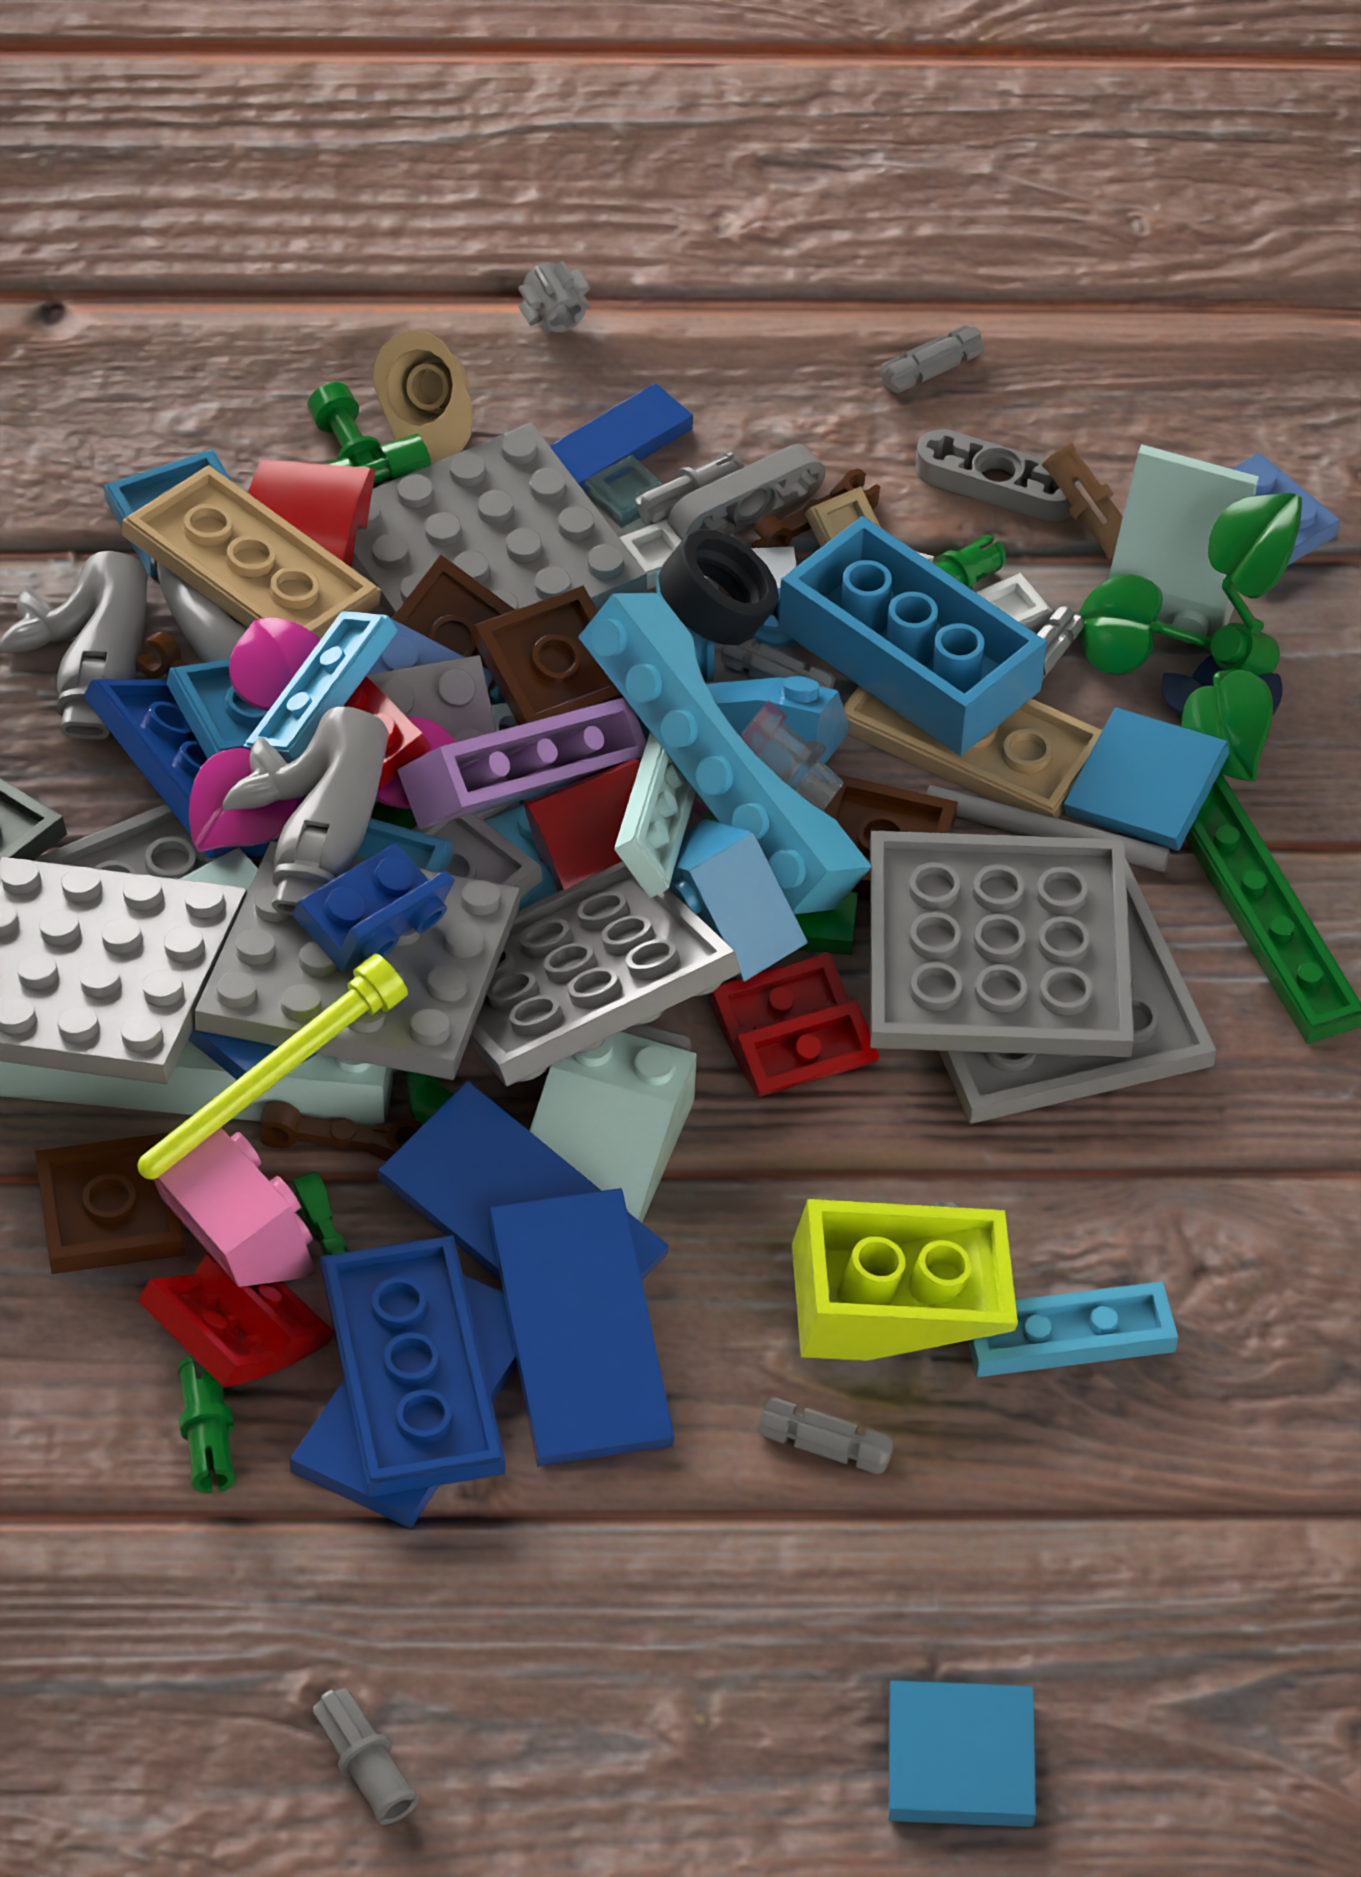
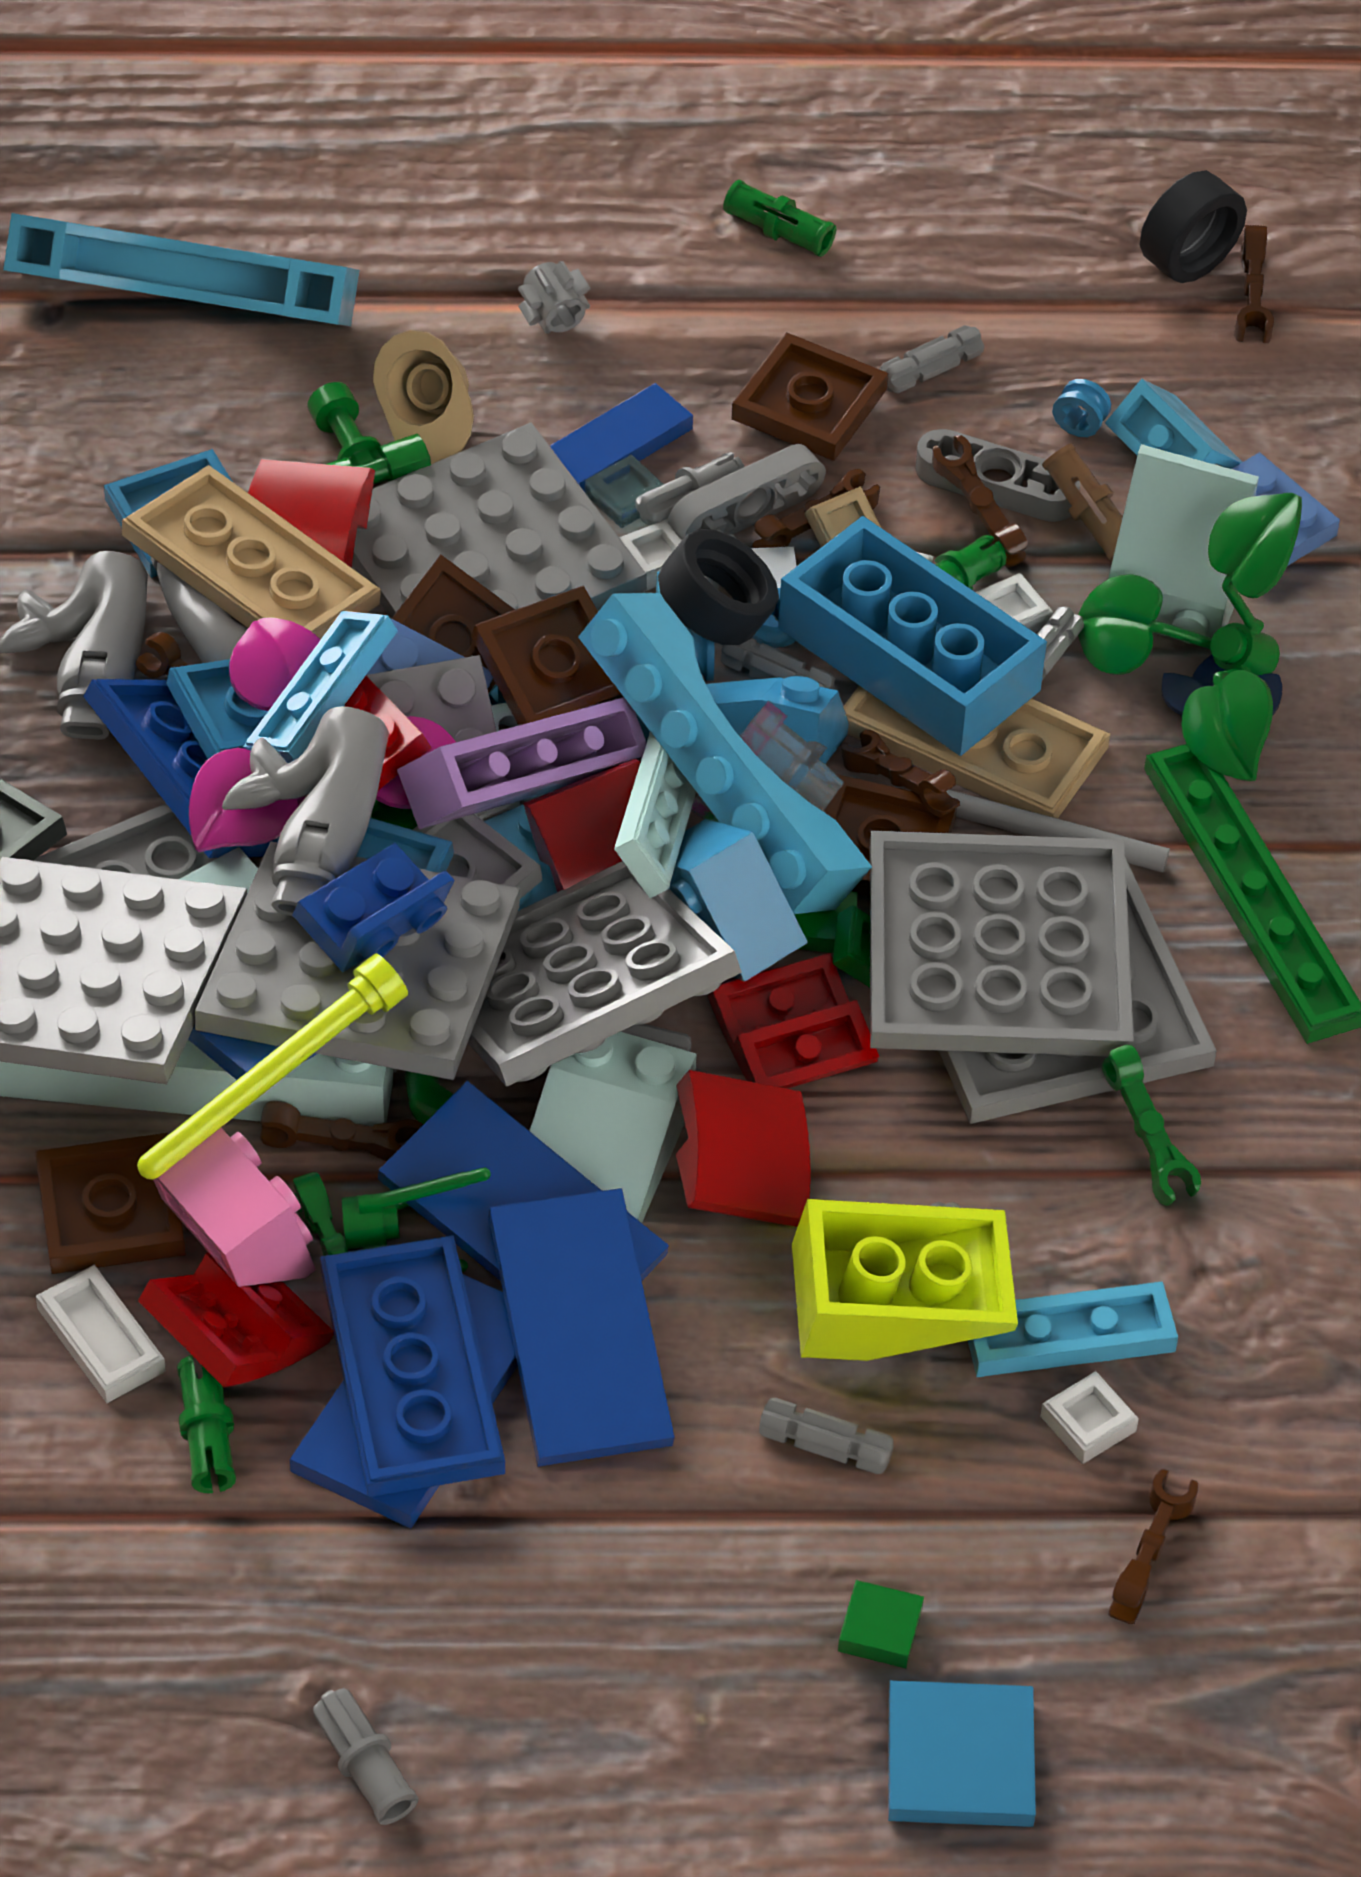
dark azure tile [1063,707,1230,851] -> none
none -> medium azure arch [3,213,360,327]
none -> white tile [36,1265,166,1403]
none -> green plant [342,1167,491,1272]
none -> red slope [676,1070,811,1227]
none -> green pin [723,179,837,257]
none -> reddish brown plate [731,332,888,461]
none -> green tile [832,905,870,988]
none -> green tile [838,1580,924,1669]
none -> reddish brown piece [840,730,961,817]
none -> reddish brown piece [932,435,1028,567]
none -> white tile [1040,1371,1139,1464]
none -> dark azure bush [1052,379,1112,437]
none -> green piece [1101,1045,1201,1206]
none -> medium azure panel [1105,378,1242,469]
none -> reddish brown piece [1108,1469,1198,1624]
none -> black tyre [1139,170,1247,283]
none -> reddish brown piece [1234,225,1274,343]

